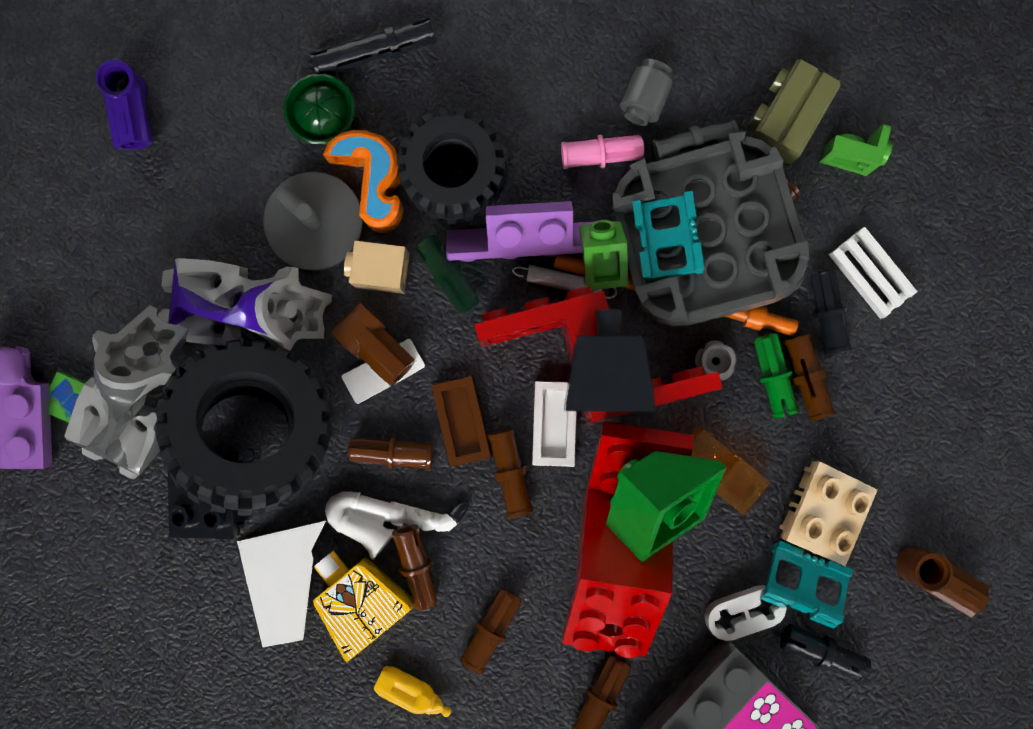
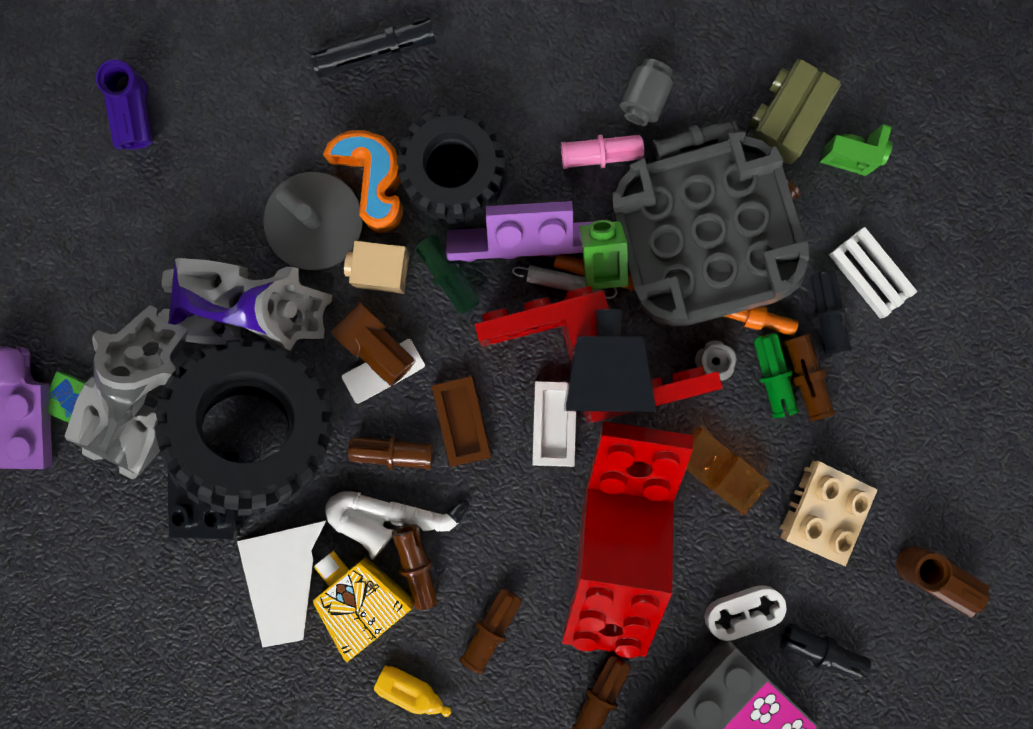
dark green hat [283,73,355,144] -> none
reddish brown pin [488,429,534,518] -> none
green slope [606,451,727,563] -> none
teal piece [632,191,705,283] -> none
teal piece [759,541,853,628] -> none

